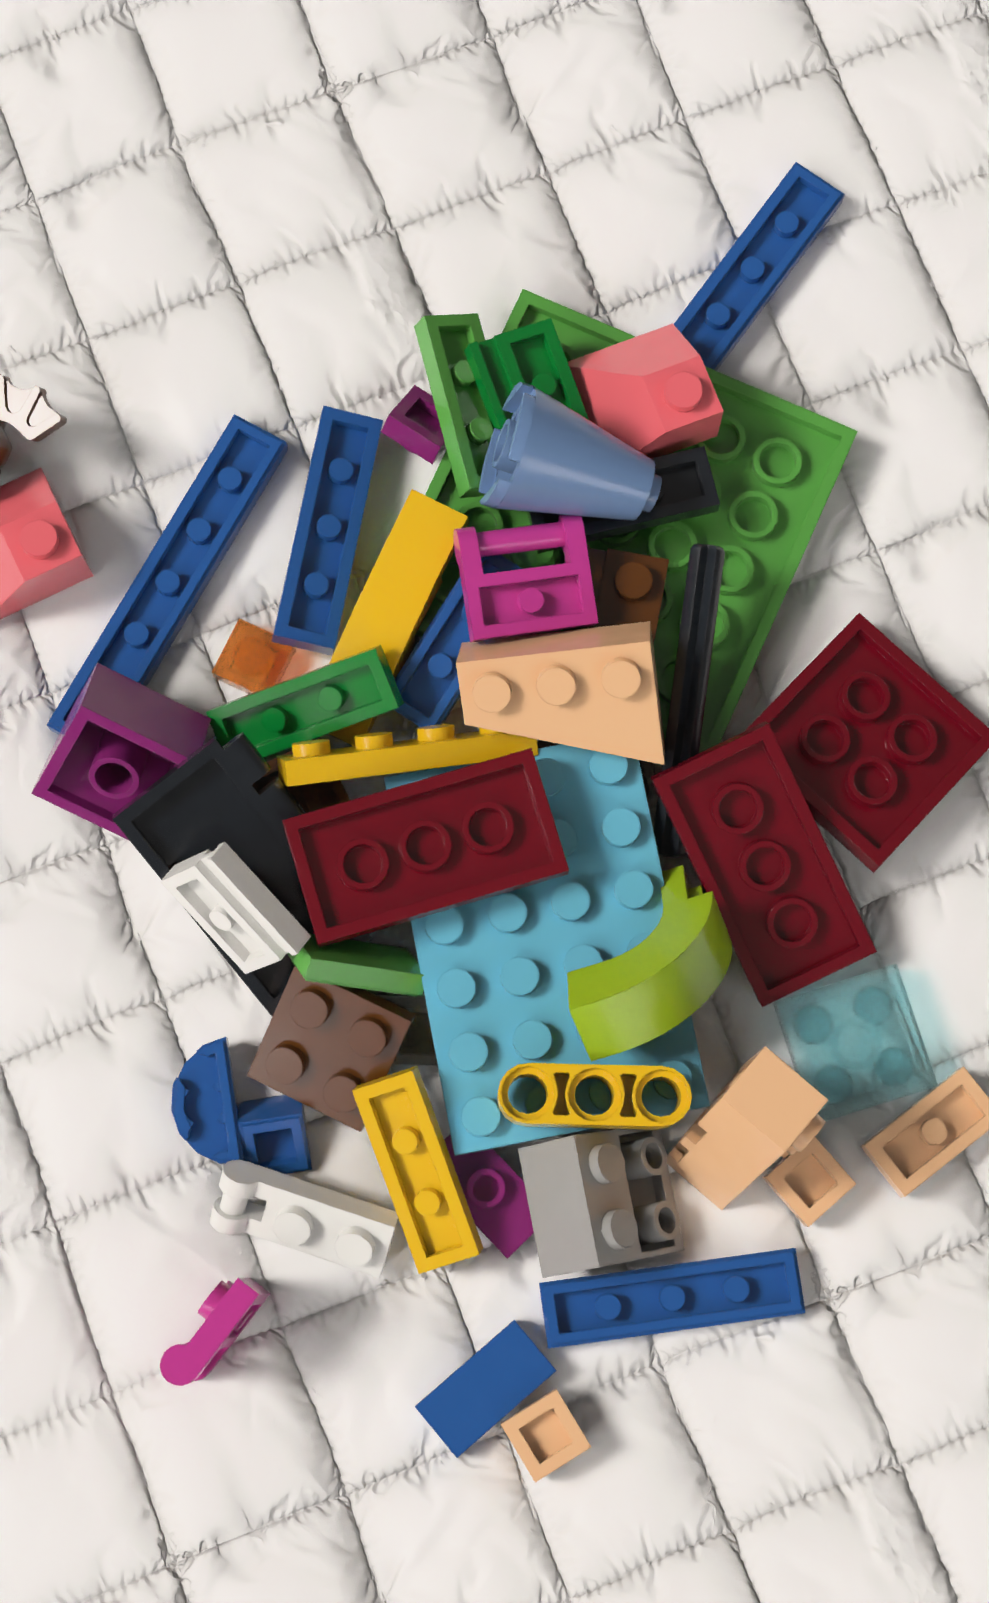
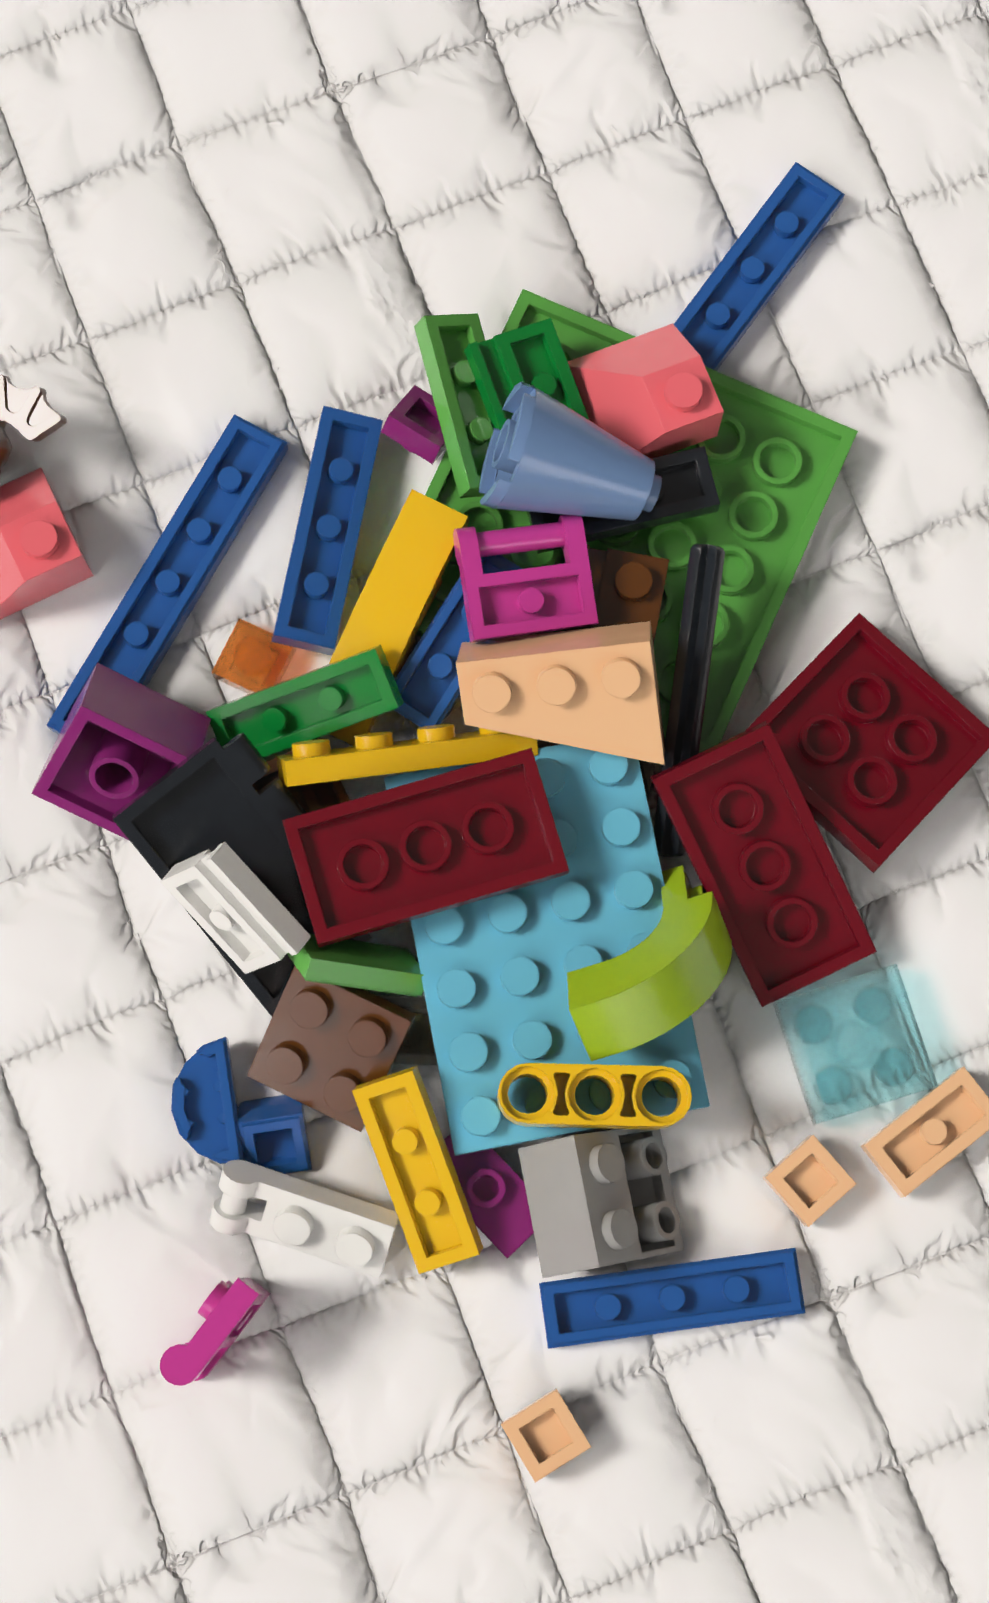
blue tile [415,1320,557,1458] -> none
light nougat wedge [667,1046,828,1211] -> none

